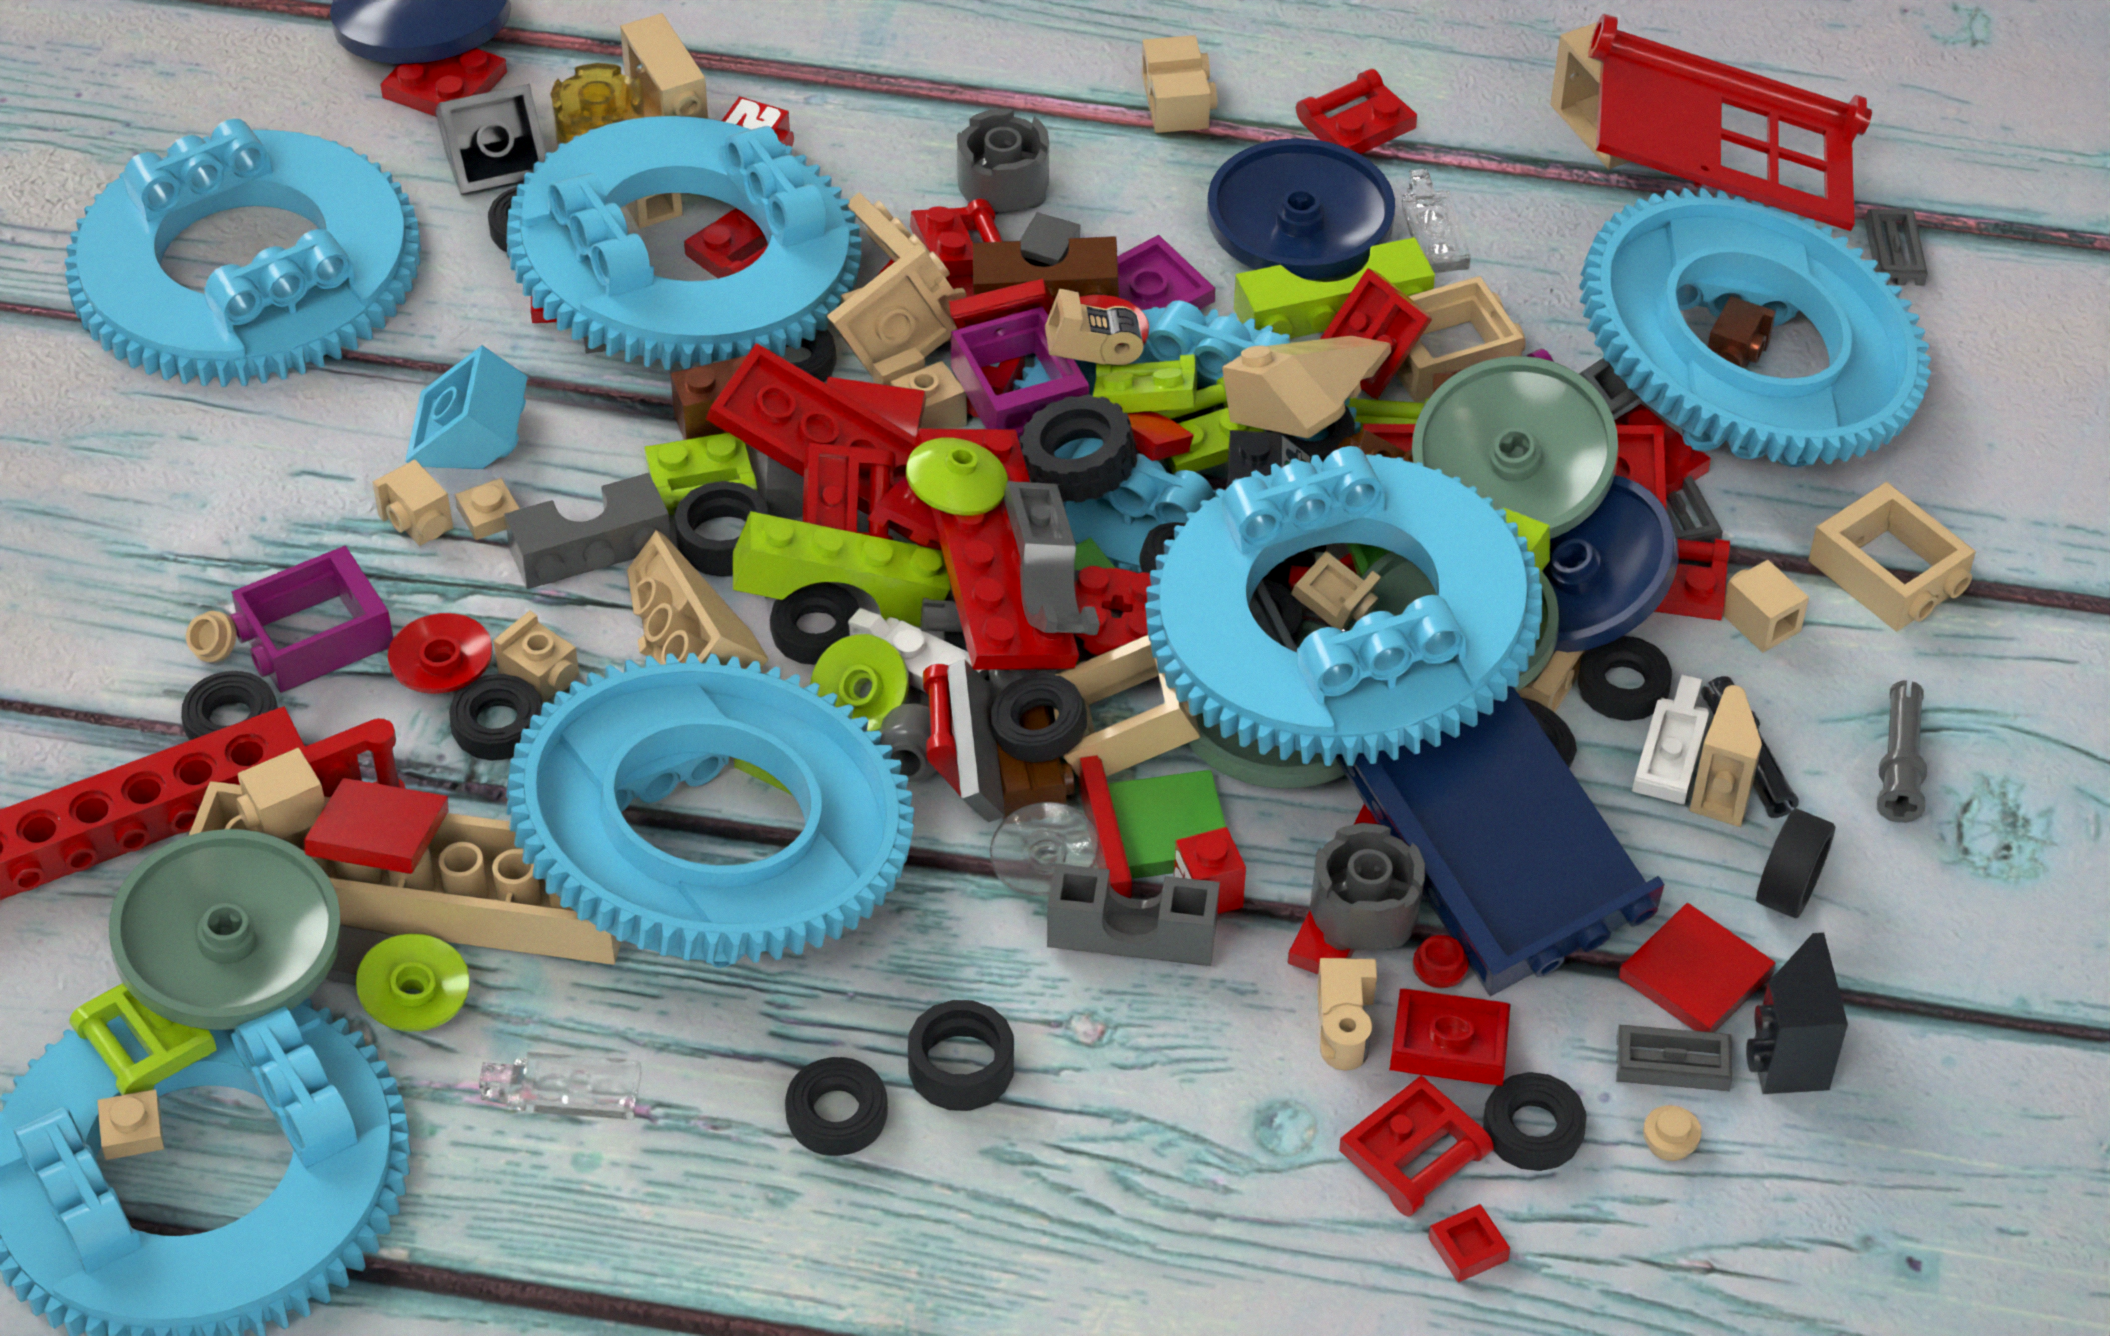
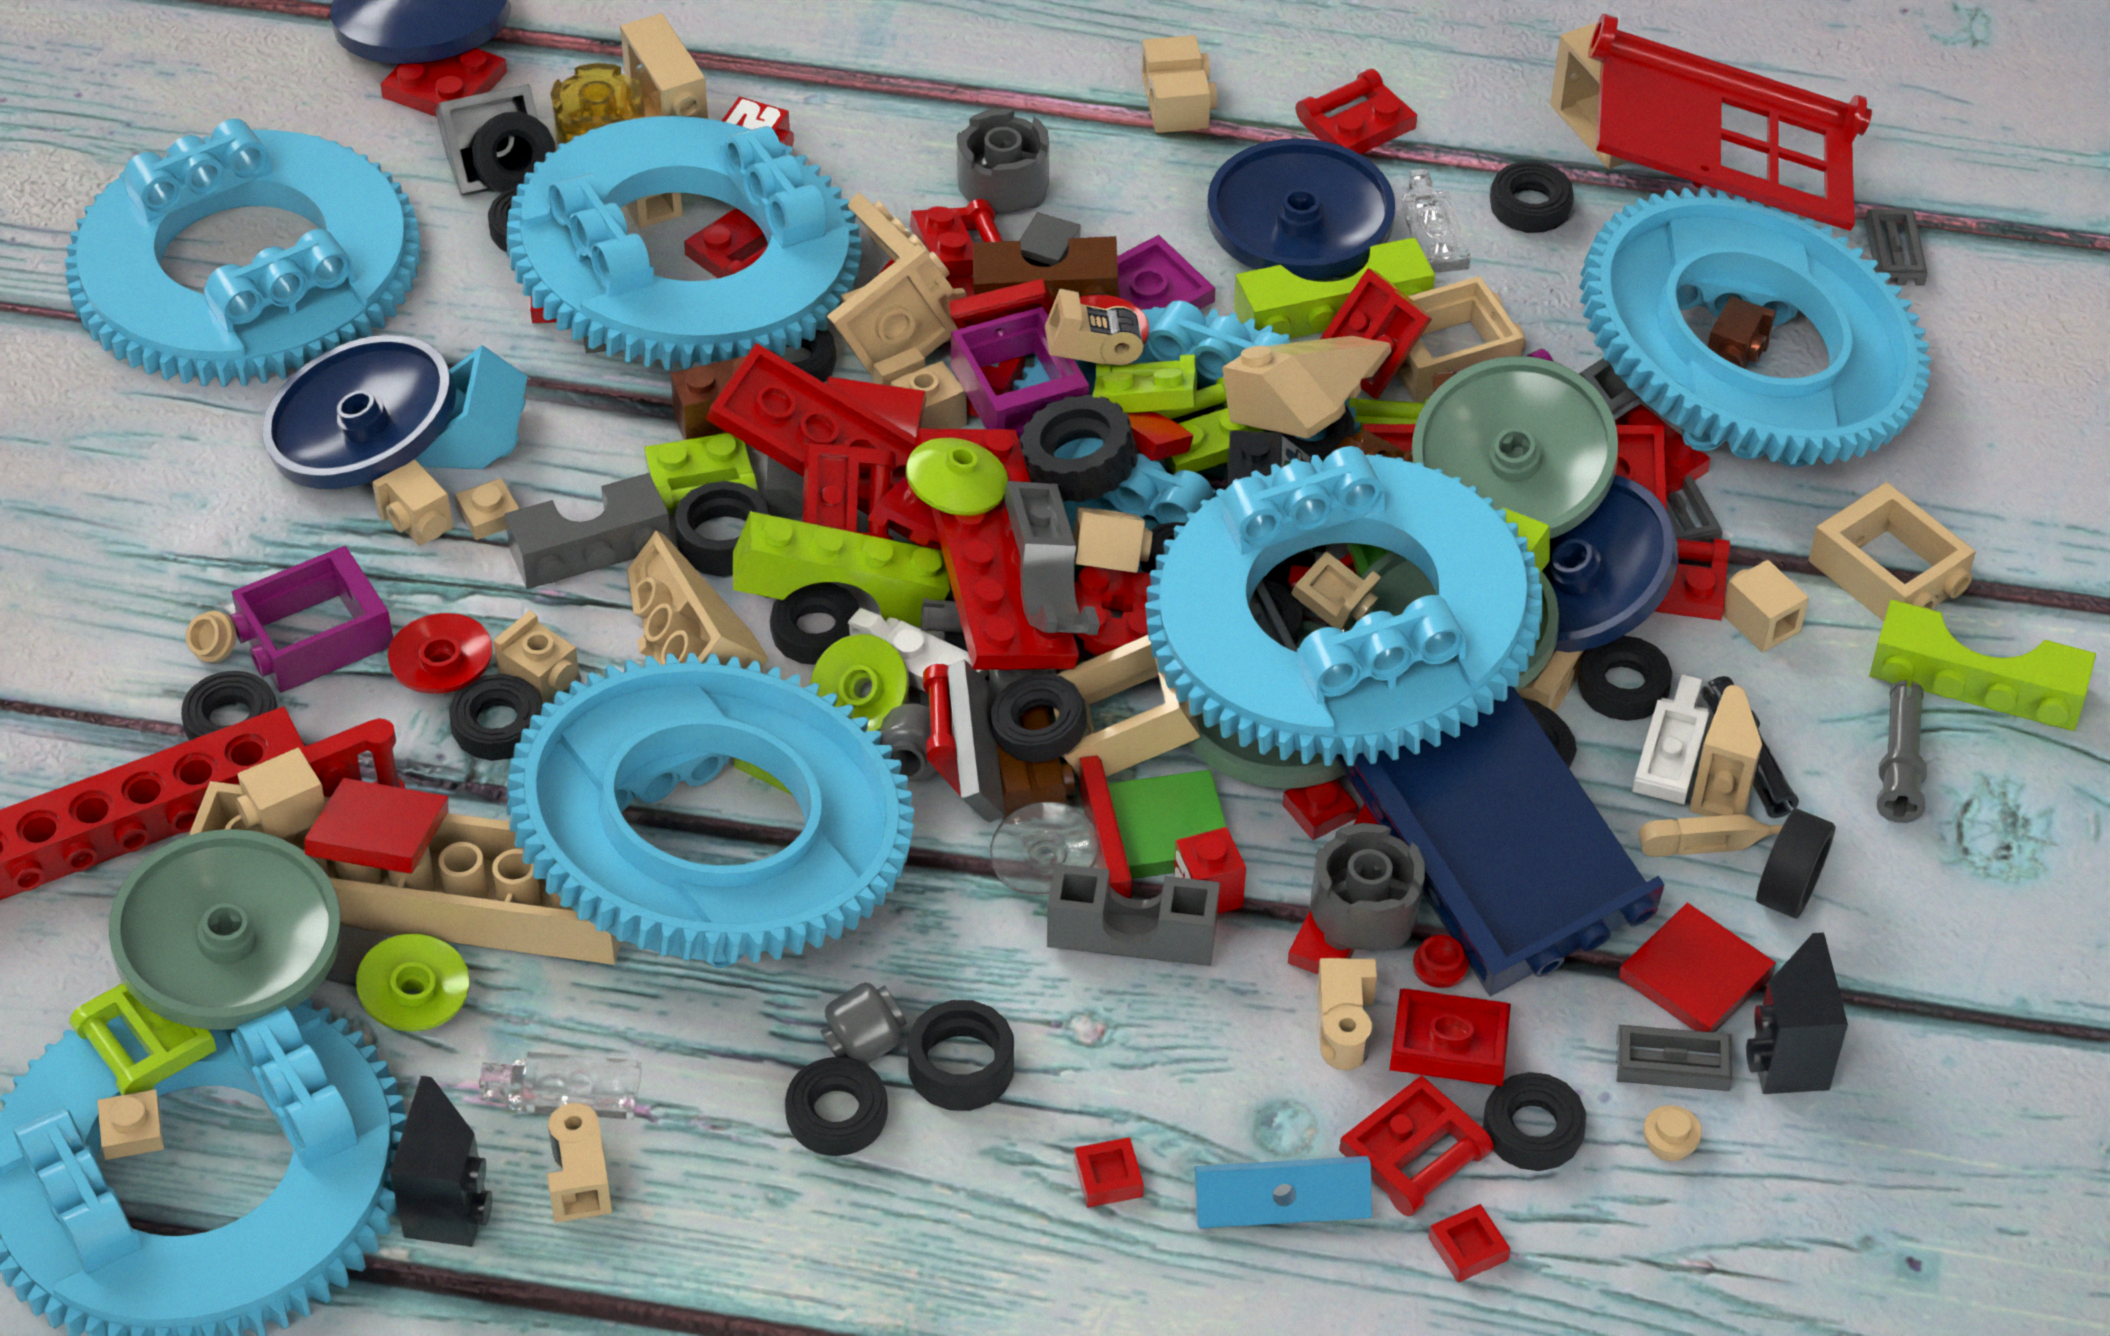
none -> dark blue dish [262,335,456,489]
none -> black slope [390,1076,492,1247]
none -> black tyre [472,111,556,193]
none -> tan leg [547,1103,612,1223]
none -> dark grey head [820,982,907,1065]
none -> tan brick [1073,506,1152,573]
none -> red tile [1074,1137,1144,1208]
none -> dark azure tile [1194,1156,1372,1228]
none -> red plate [1282,780,1358,840]
none -> black tyre [1490,161,1574,233]
none -> tan piece [1638,814,1783,857]
none -> lime arch [1869,599,2096,732]

